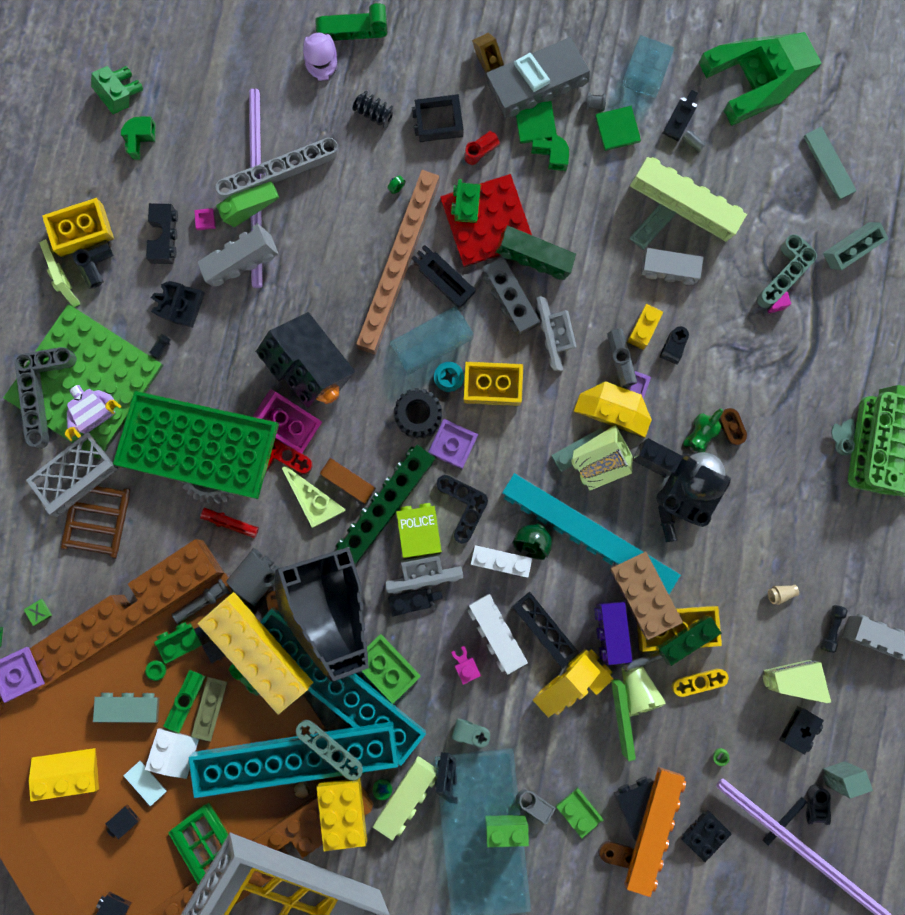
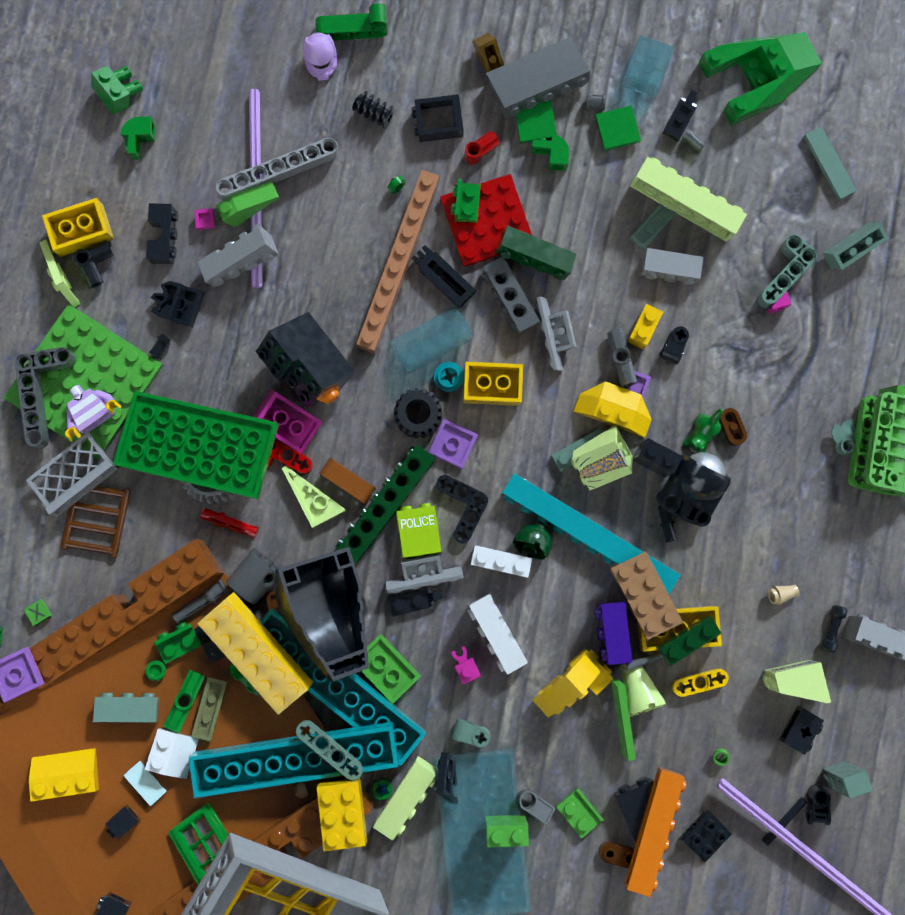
black fence [512,591,579,668] -> none
light aqua tile [514,53,550,92] -> none

